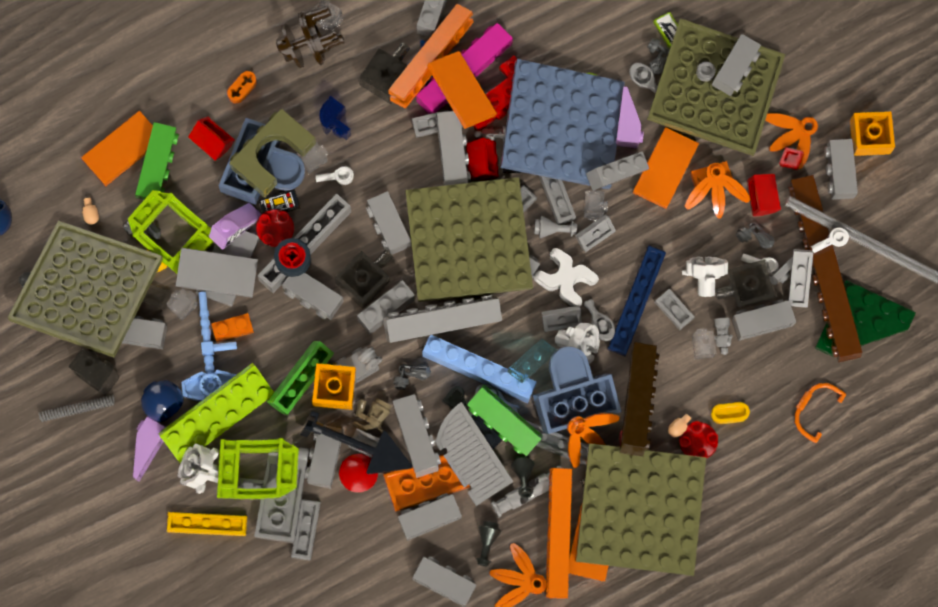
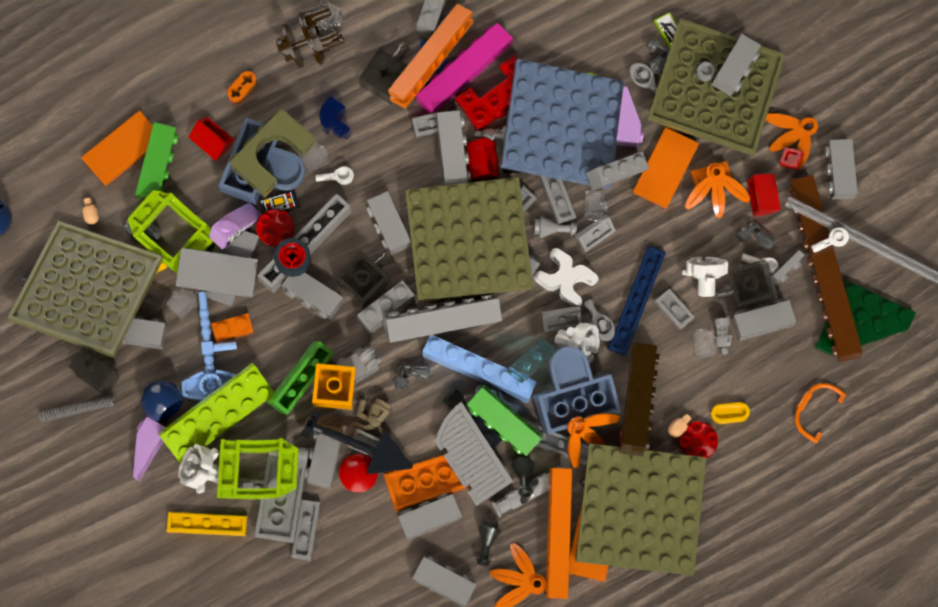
light grey brick [393,394,441,478] -> none
orange tile [427,51,497,129] -> none
light grey plate [788,249,813,307] -> none
light orange brick [850,112,895,156] -> none

